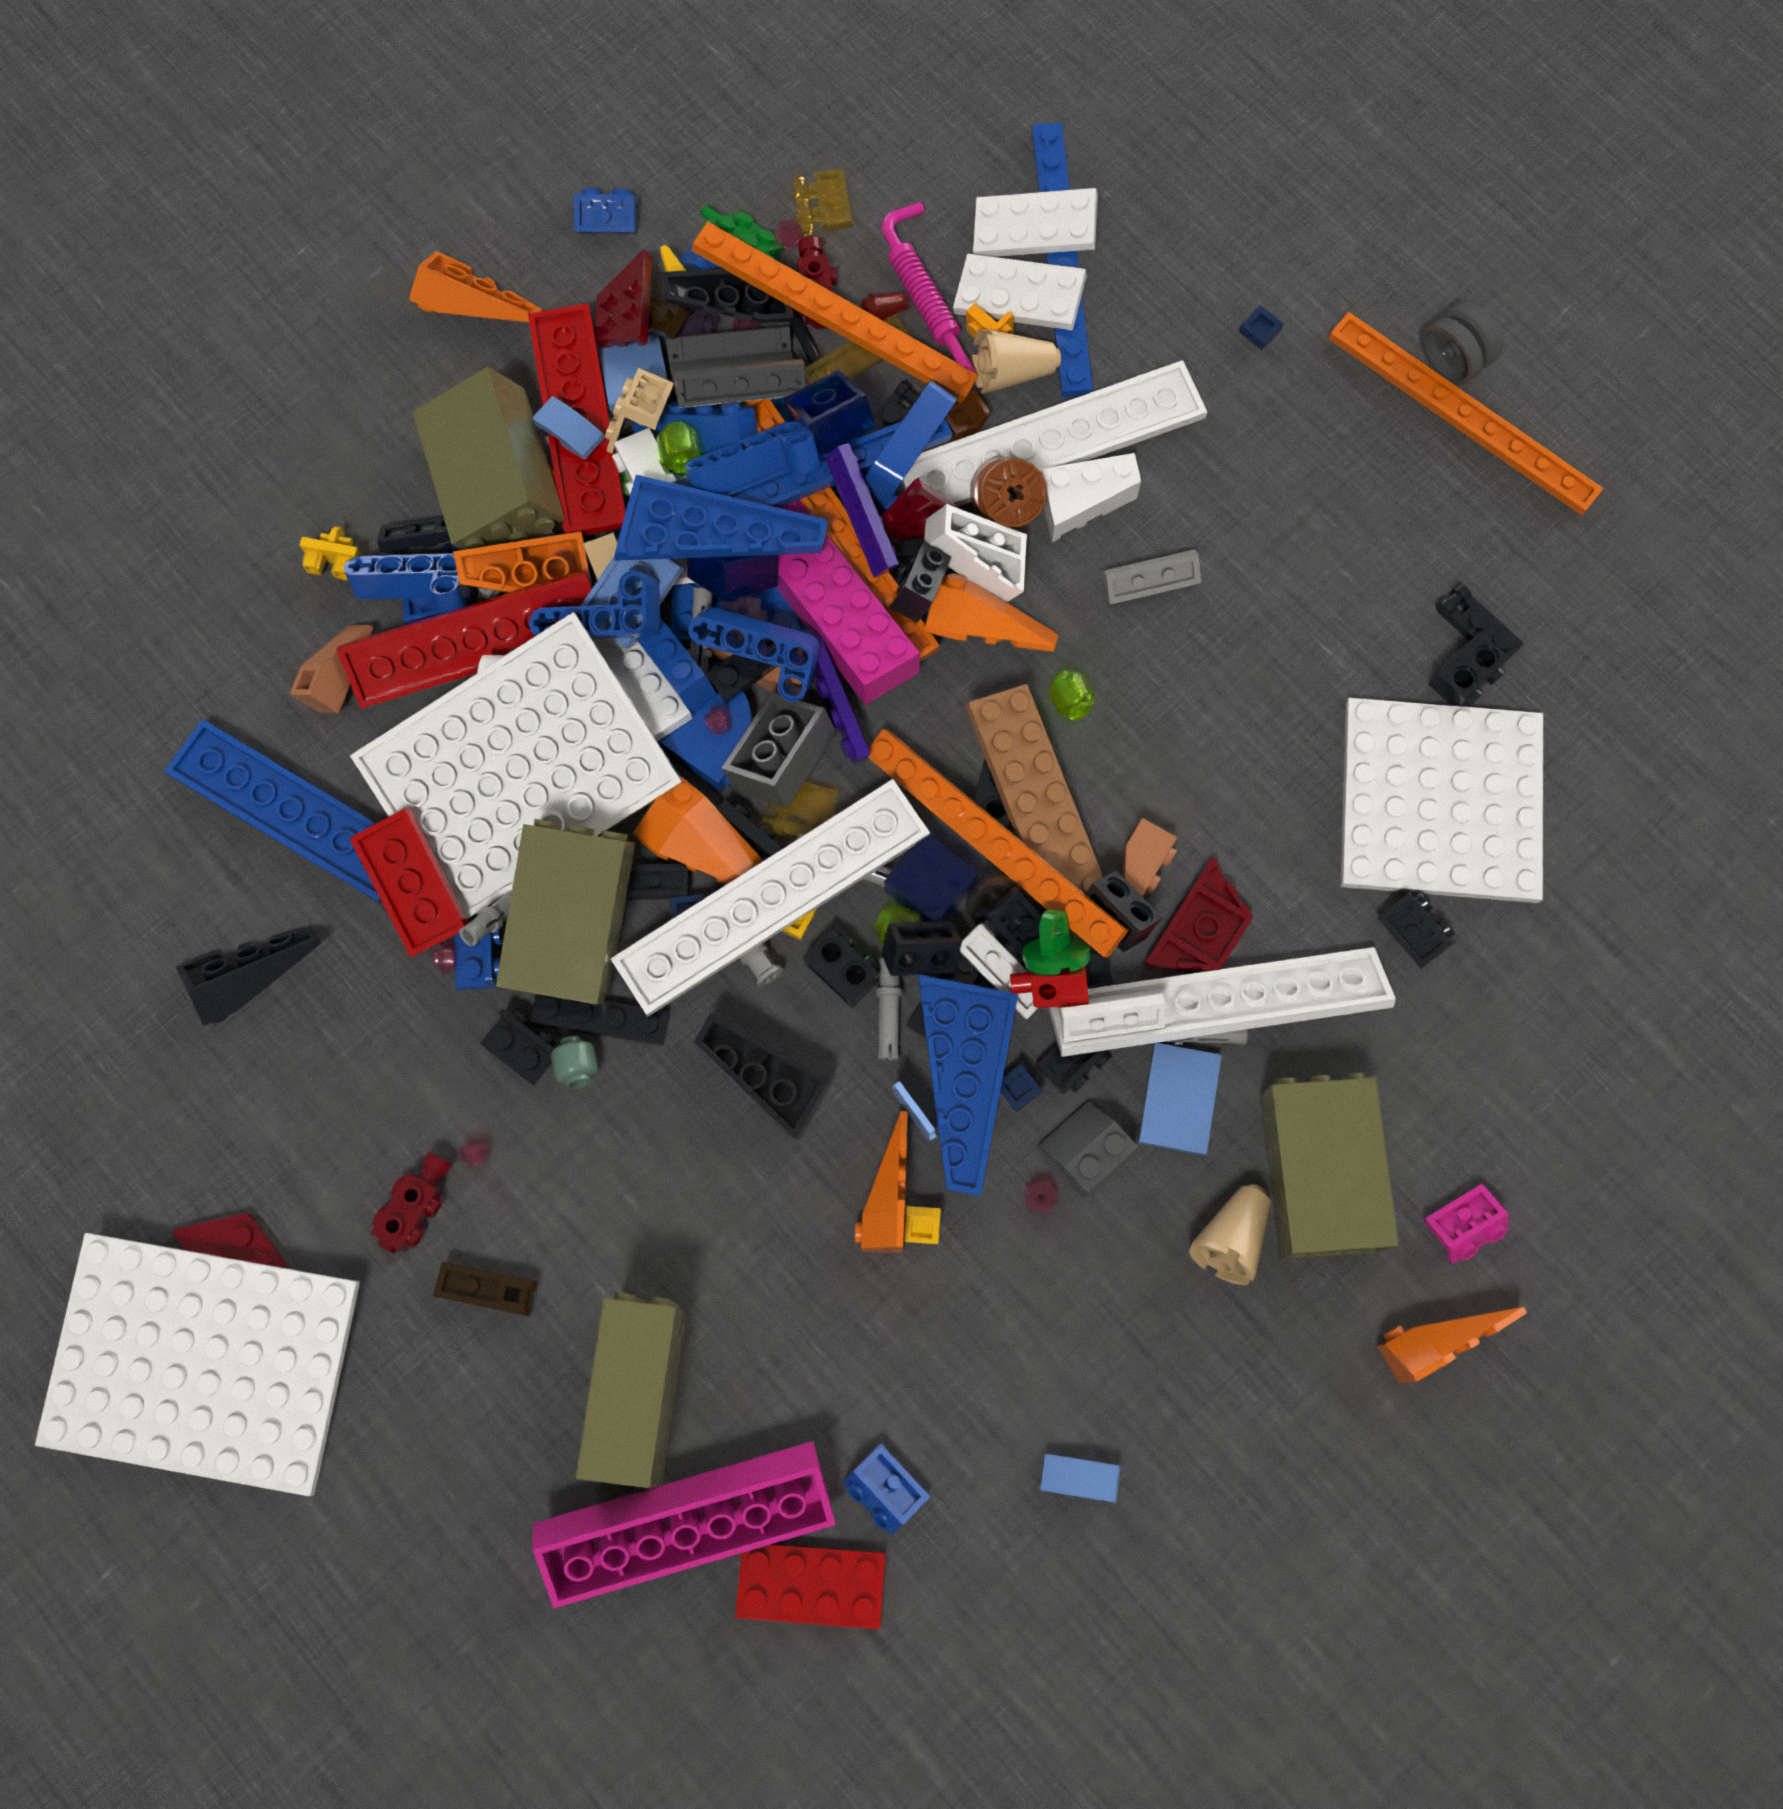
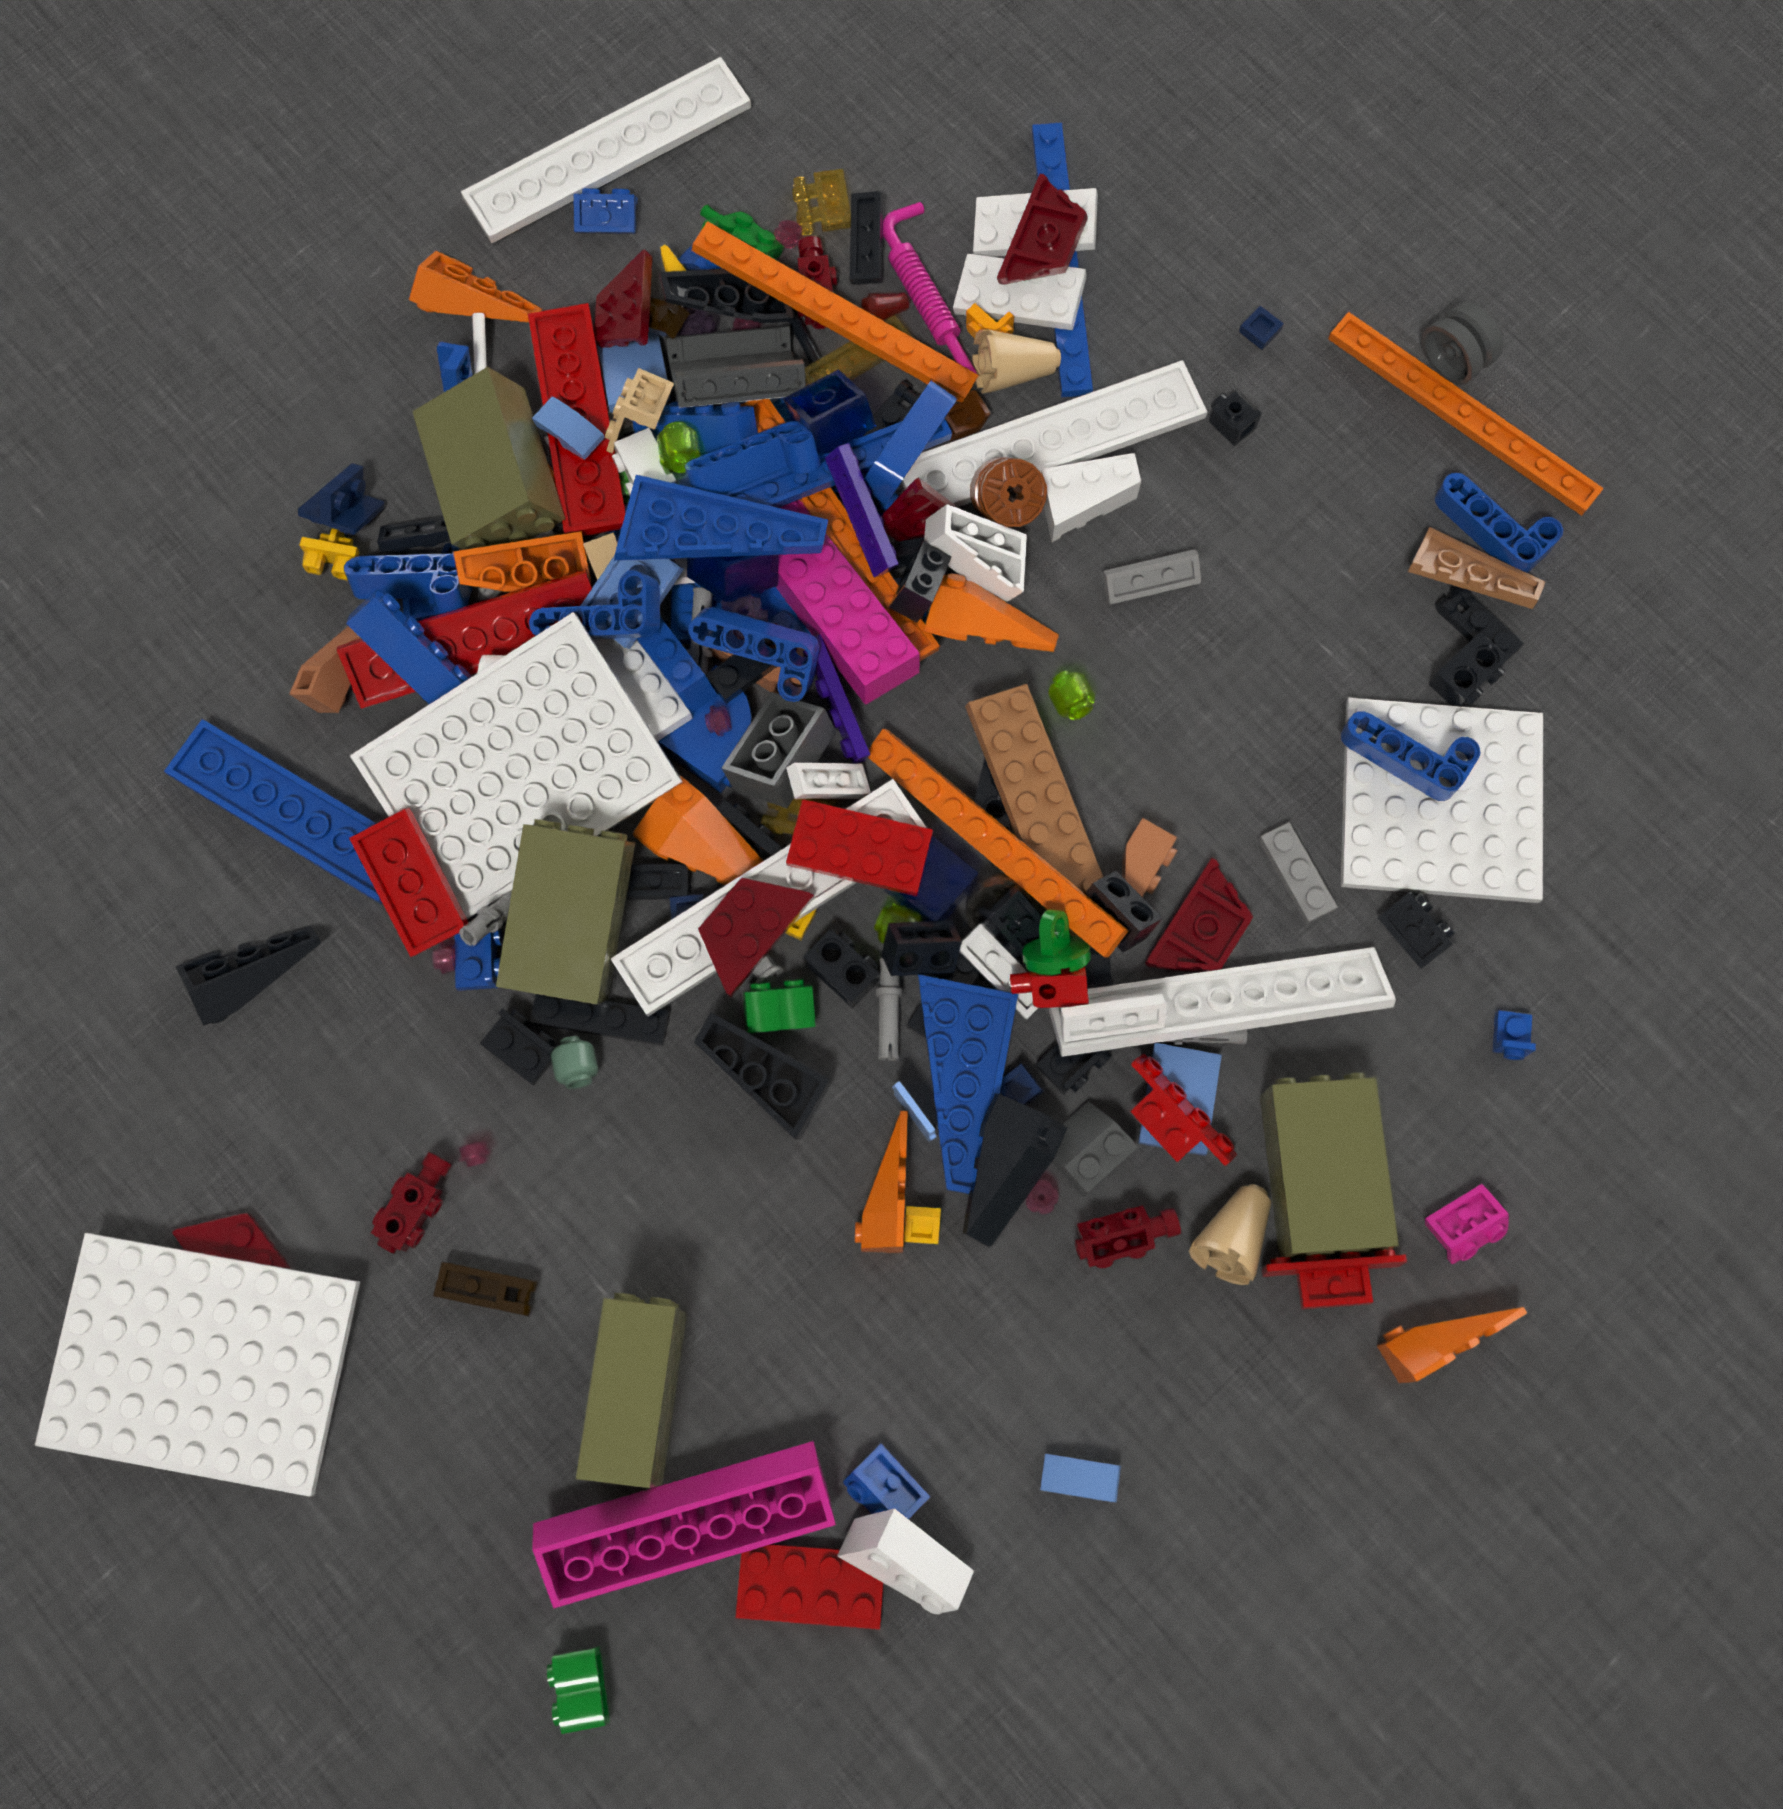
none -> dark blue bracket [298,463,384,535]
none -> blue brick [346,589,471,704]
none -> blue bracket [437,342,473,392]
none -> white plate [461,57,751,243]
none -> white bar [472,313,487,374]
none -> green brick [547,1646,610,1734]
none -> dark red wing [698,877,814,997]
none -> green brick [743,979,816,1033]
none -> white plate [786,763,871,799]
none -> red plate [786,799,933,896]
none -> white wedge [837,1509,974,1614]
none -> black plate [850,191,883,285]
none -> black wedge [962,1093,1068,1248]
none -> dark red wing [997,173,1088,285]
none -> dark red brick [1074,1205,1181,1269]
none -> red bracket [1130,1054,1237,1166]
none -> black brick [1209,391,1262,446]
none -> light grey plate [1258,822,1338,925]
none -> red bracket [1262,1250,1407,1309]
none -> blue beam [1341,711,1481,801]
none -> medium nougat wing [1408,527,1546,609]
none -> blue beam [1435,473,1563,573]
none -> blue bracket [1492,1010,1536,1060]

